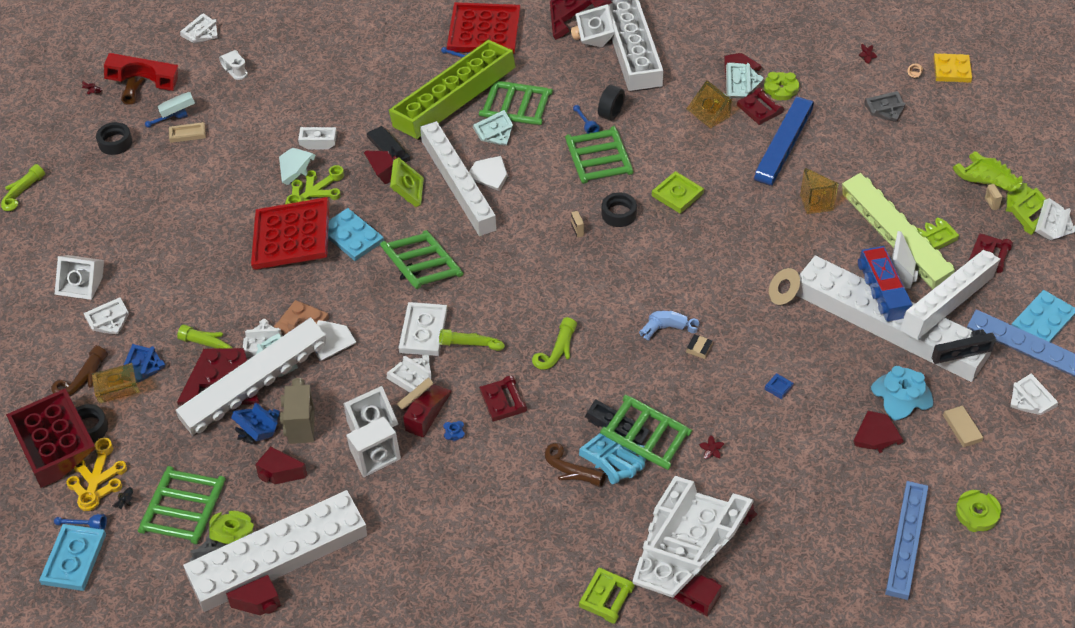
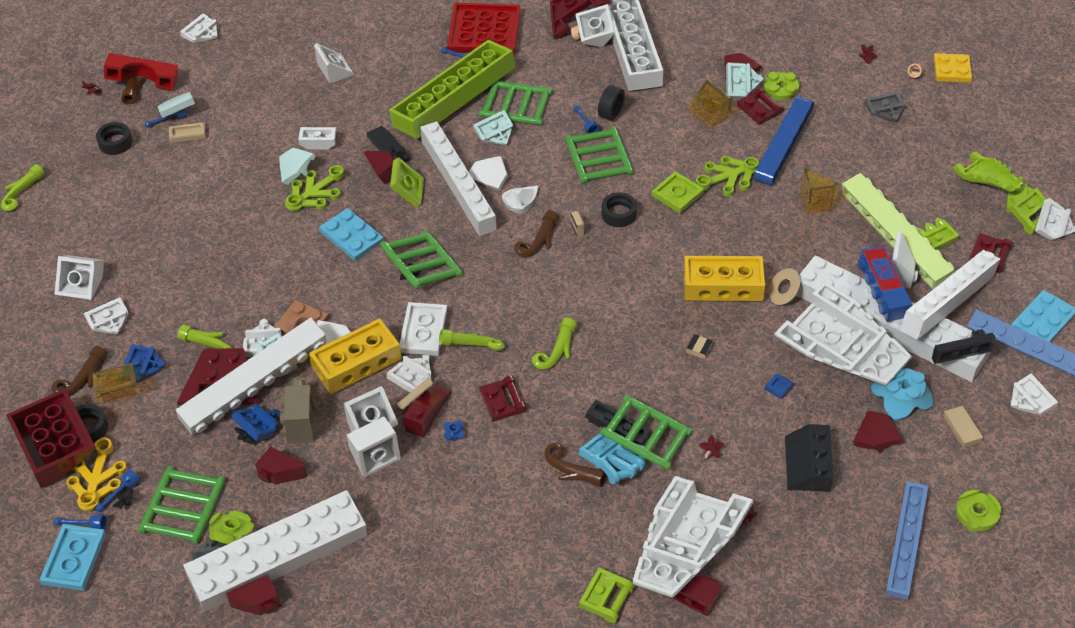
white piece [219,50,248,80] -> none
red plate [251,197,330,270] -> none
light blue arm [639,311,699,340] -> none
tan tile [985,184,1002,210] -> none
none -> blue hinge [96,469,141,512]
none -> yellow brick [309,318,402,395]
none -> white slope [314,43,354,83]
none -> white piece [502,186,539,214]
none -> reddish brown plant [514,210,559,257]
none -> yellow brick [683,256,765,301]
none -> lime plant [696,156,760,197]
none -> white wedge [774,281,912,386]
none -> black slope [785,424,833,492]

